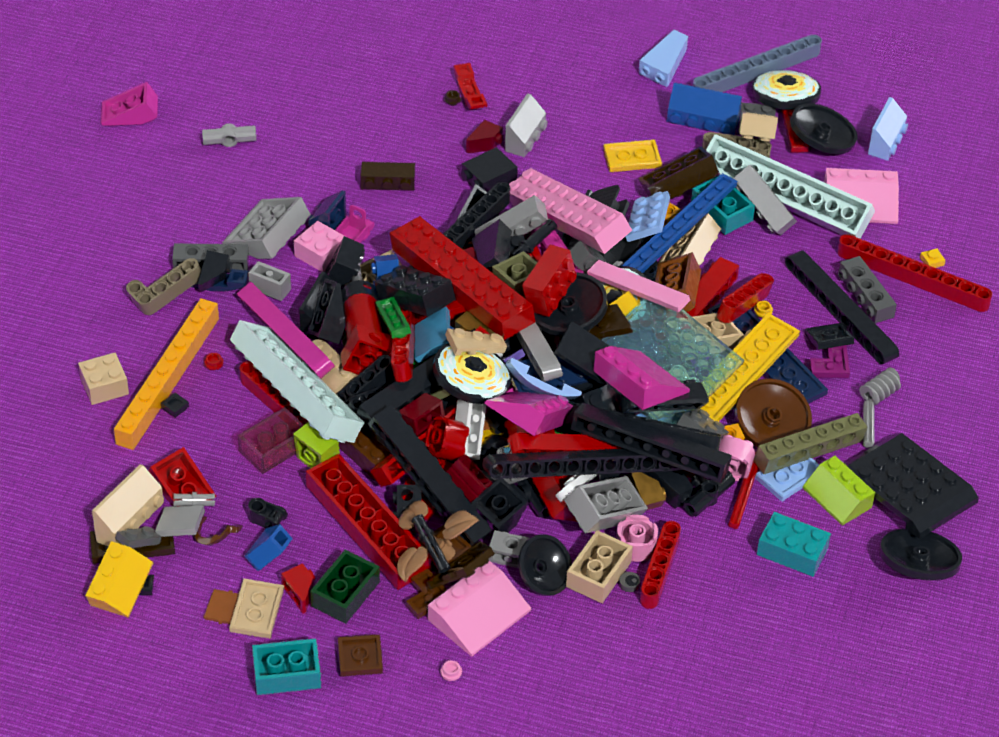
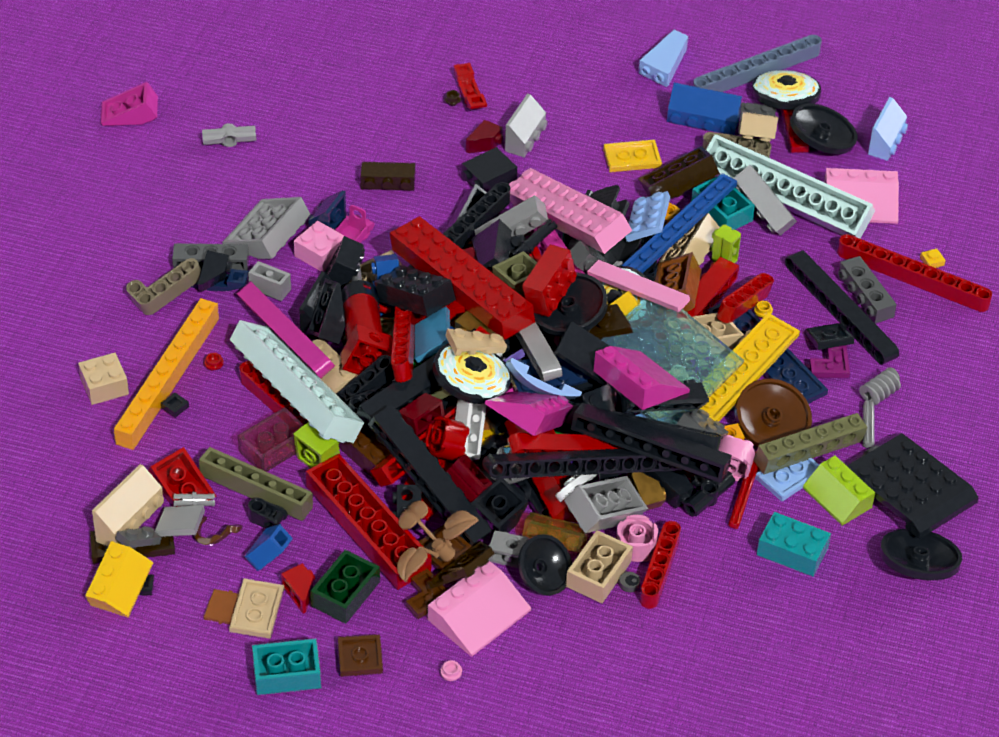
green plate [375,297,411,339] -> none
black pin [411,514,451,574] -> none
none -> olive brick [199,447,313,521]
none -> clear yellow brick [522,512,588,553]
none -> lime brick [710,225,741,263]

